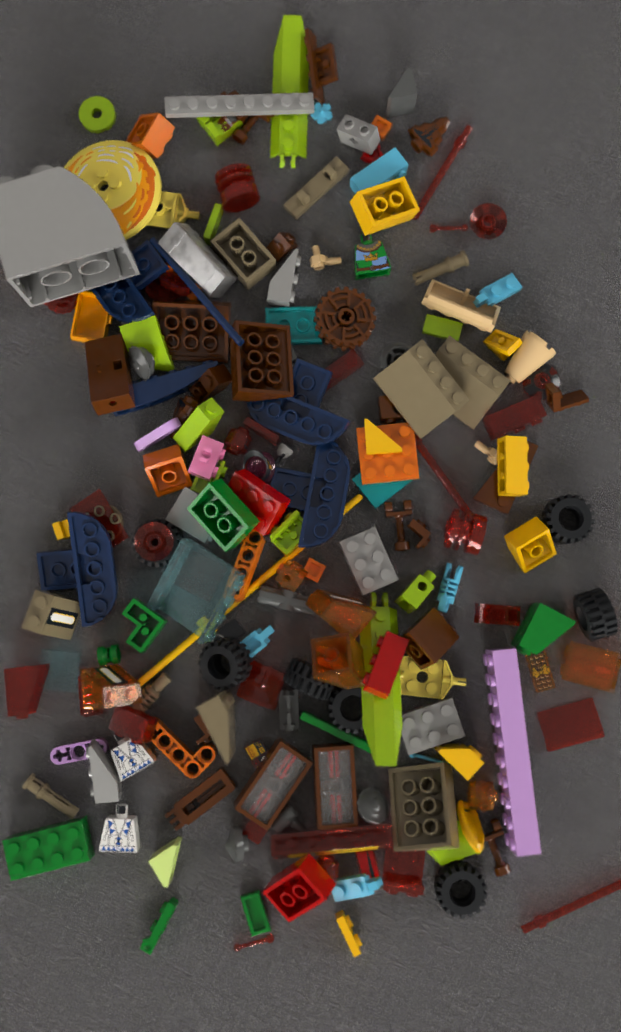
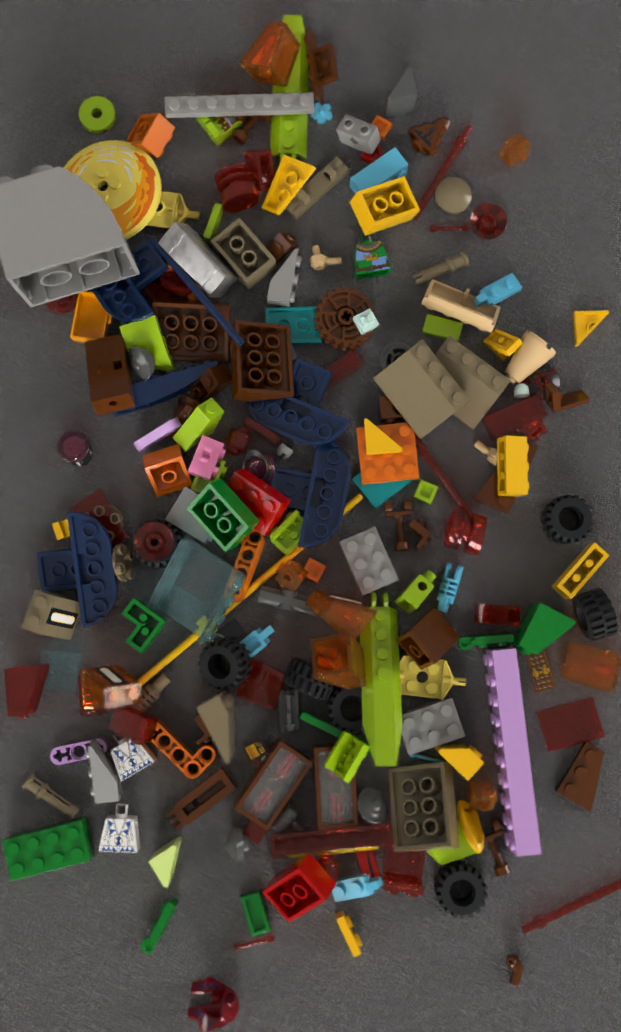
green wheel [97,644,121,666] -> none
red brick [362,631,409,699] -> none
yellow slope [504,516,557,574] -> none
none -> clear pink piece [57,430,92,466]
none -> dark tan dish [112,543,135,582]
none -> dark red piece [187,977,240,1031]
none -> clear orange slope [240,21,301,87]
none -> clear red arch [244,148,275,192]
none -> yellow wing [262,155,316,216]
none -> lime bracket [324,731,370,783]
none -> light aqua tile [353,308,379,335]
none -> lime tile [413,479,438,505]
none -> dark tan dish [435,177,472,215]
none -> green hinge [458,632,515,650]
none -> clear orange brick [499,133,531,169]
none -> reddish brown arm [506,954,524,986]
none -> light aqua hinge [514,383,530,398]
none -> clear red plate [522,418,548,441]
none -> yellow brick [551,542,609,600]
none -> reddish brown wing [555,740,604,812]
none -> yellow tile [573,310,609,346]

